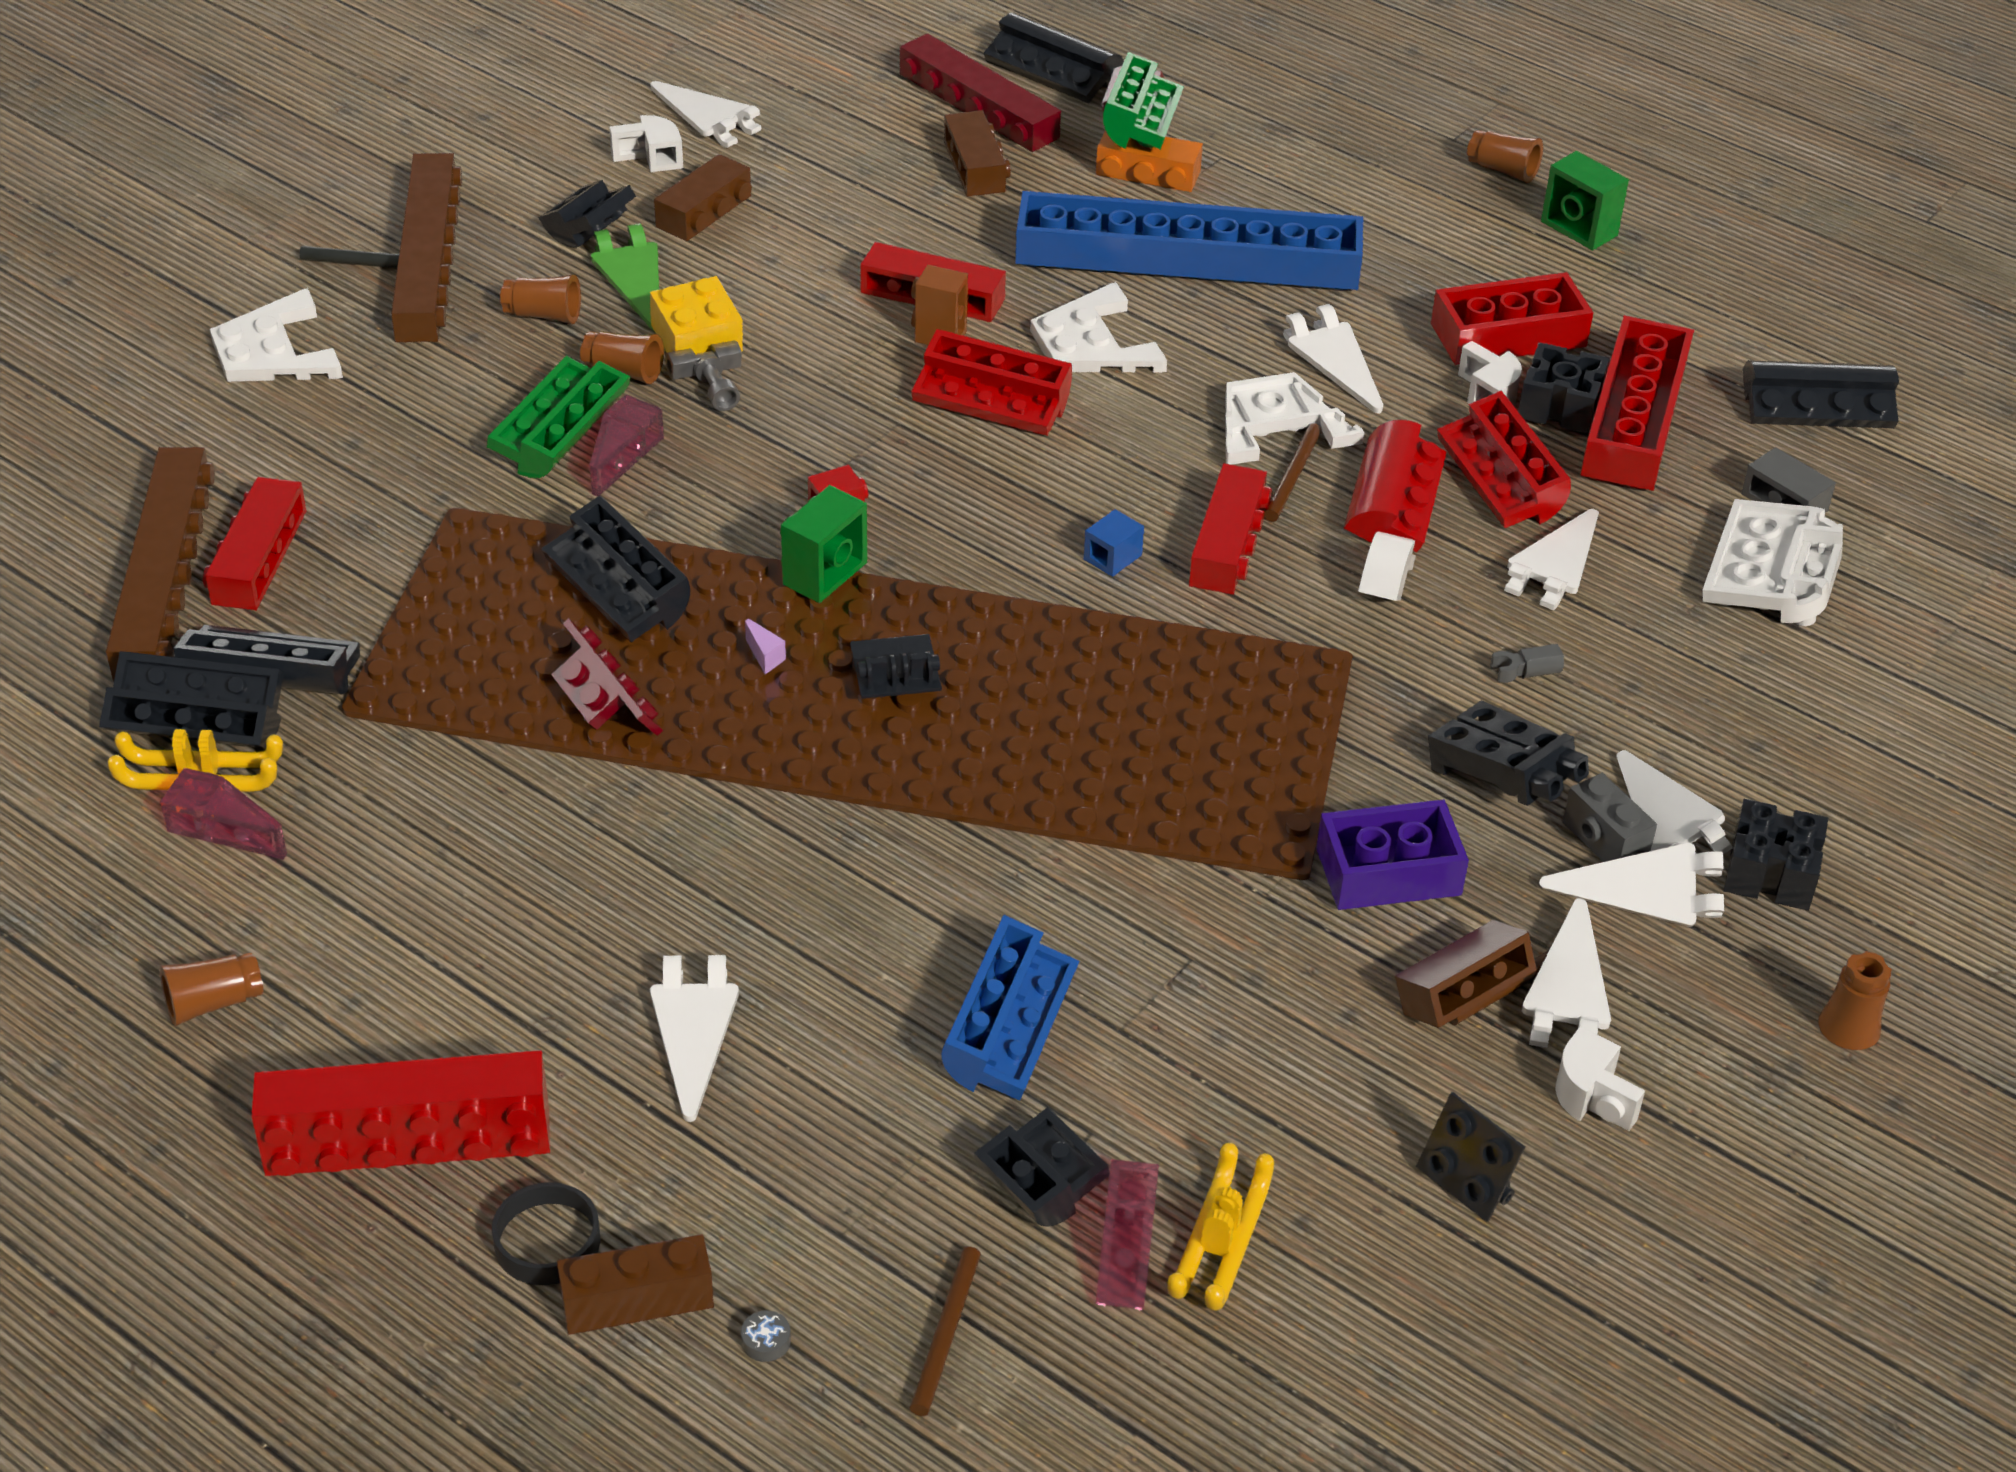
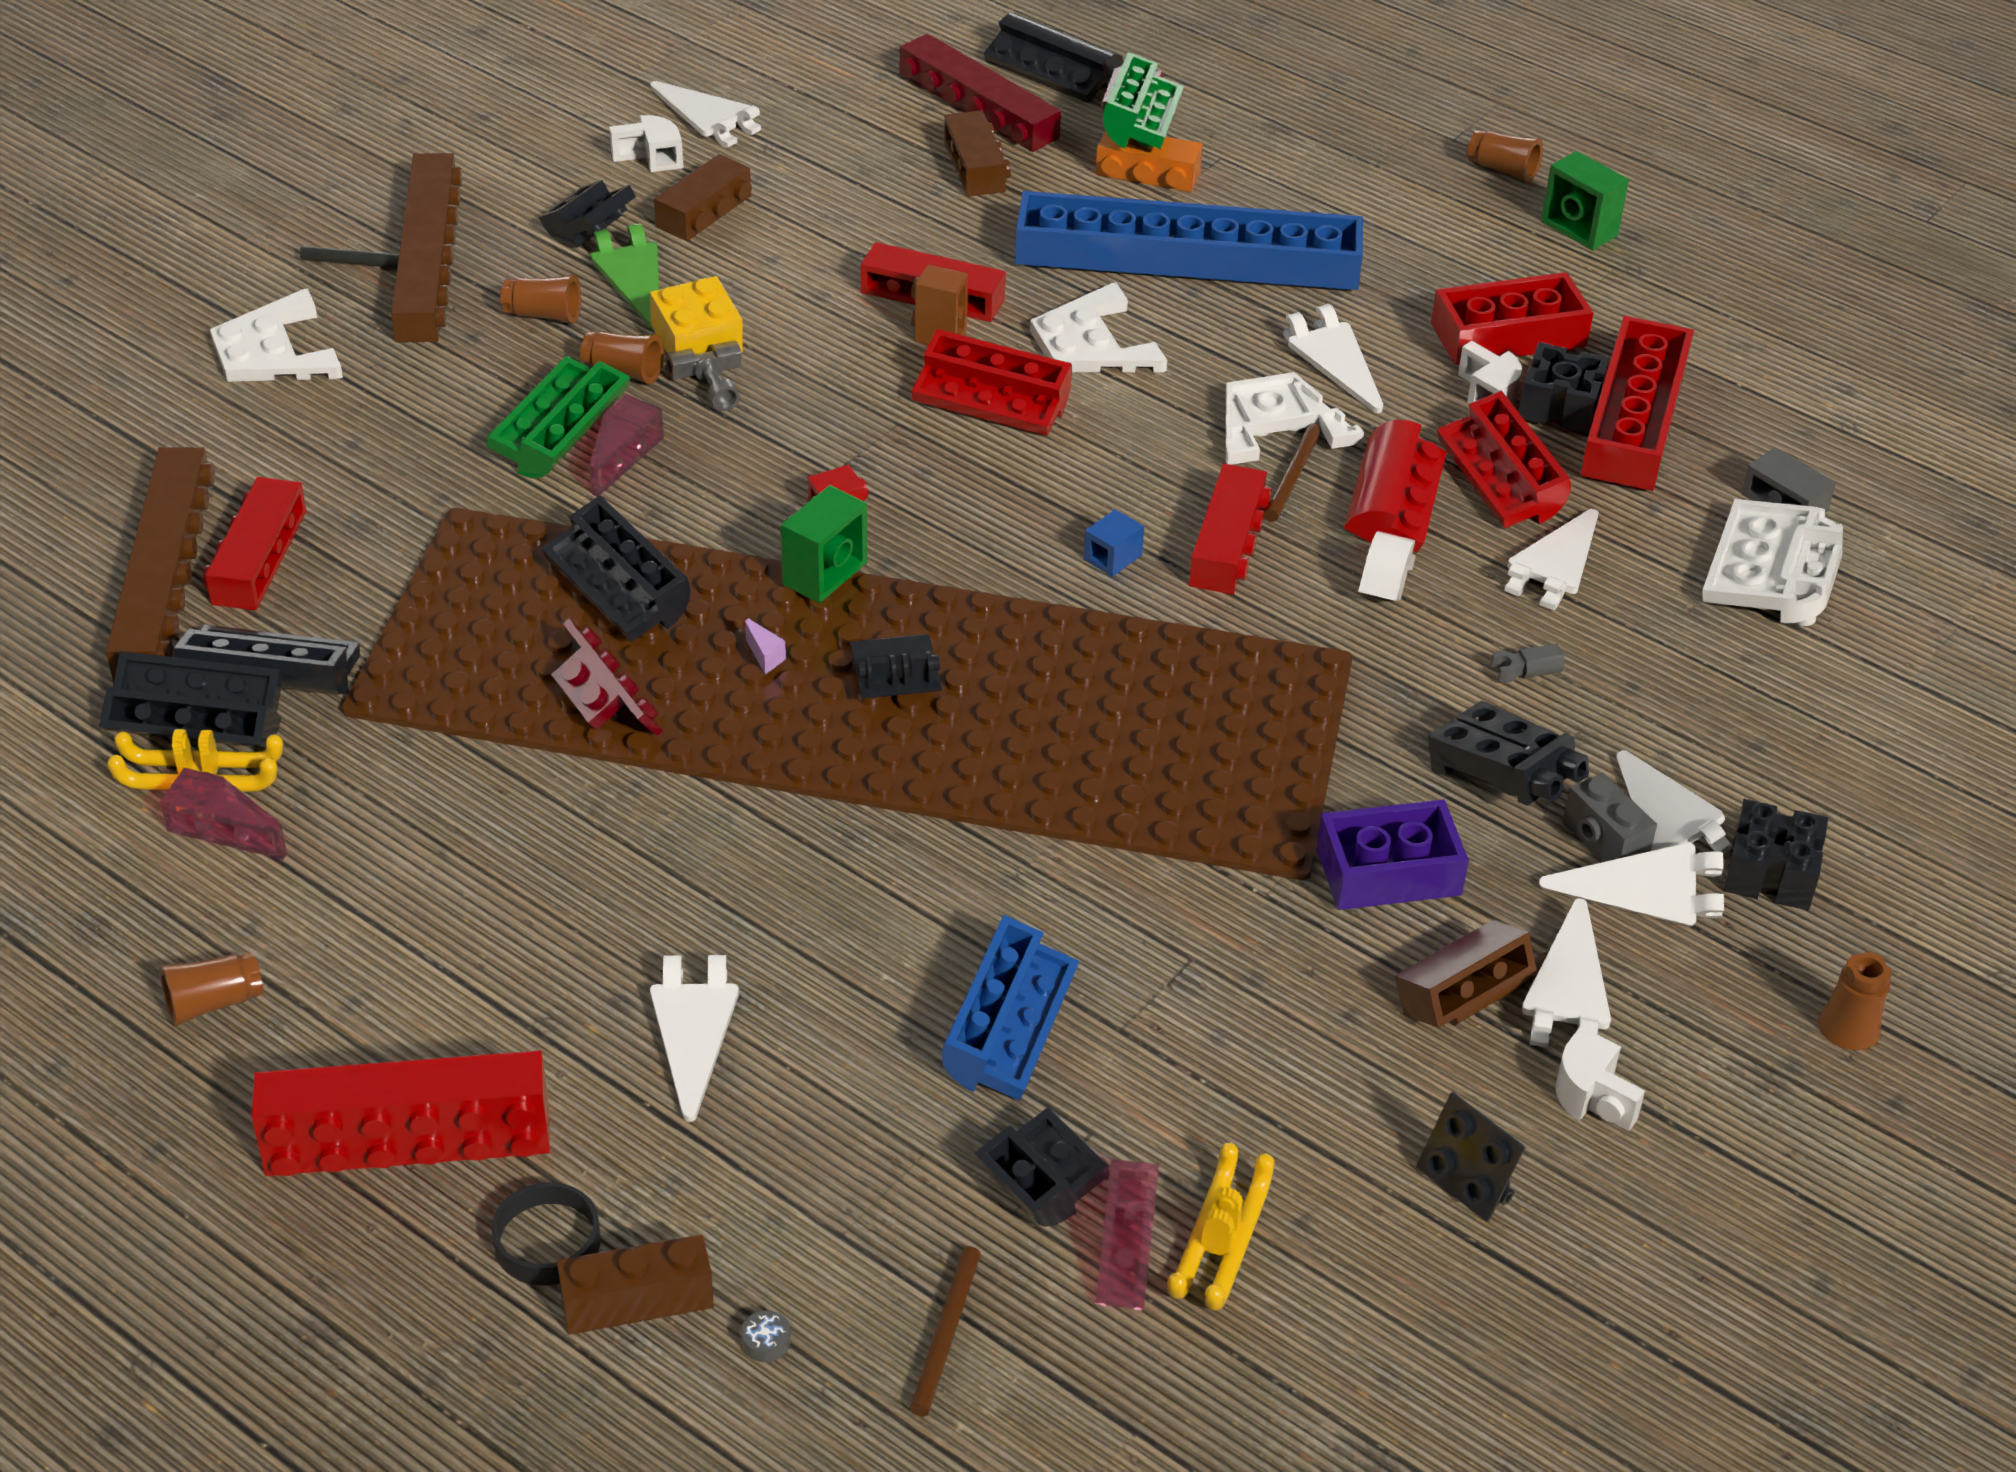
black brick [1742,360,1899,429] -> none

